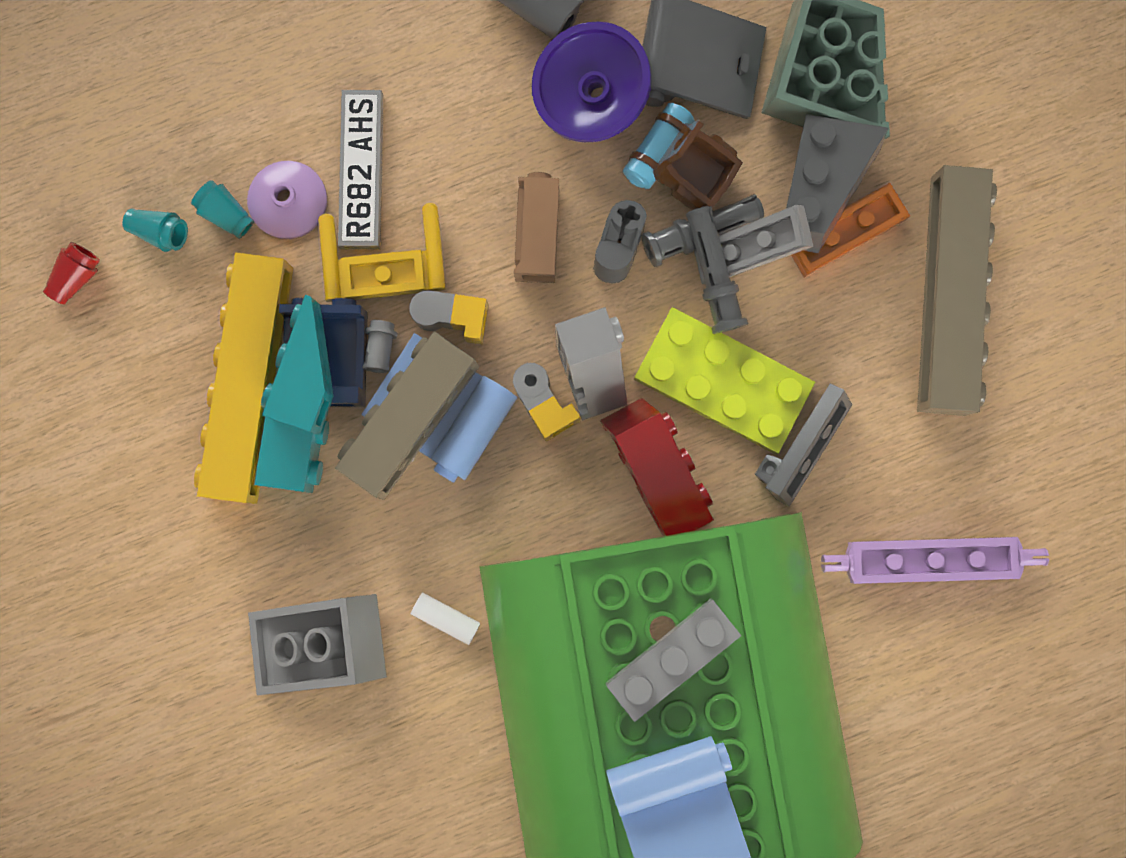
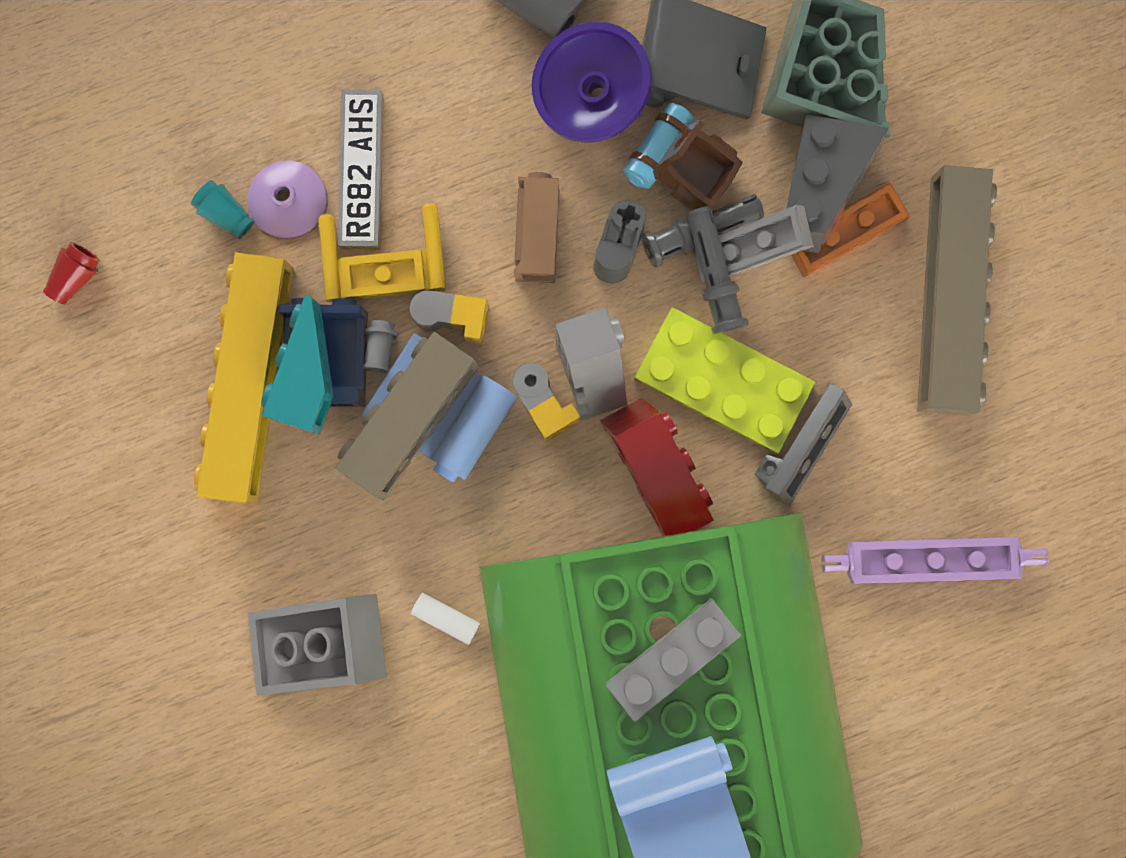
teal cone [122,208,188,252] -> none
teal brick [254,417,329,493] -> none

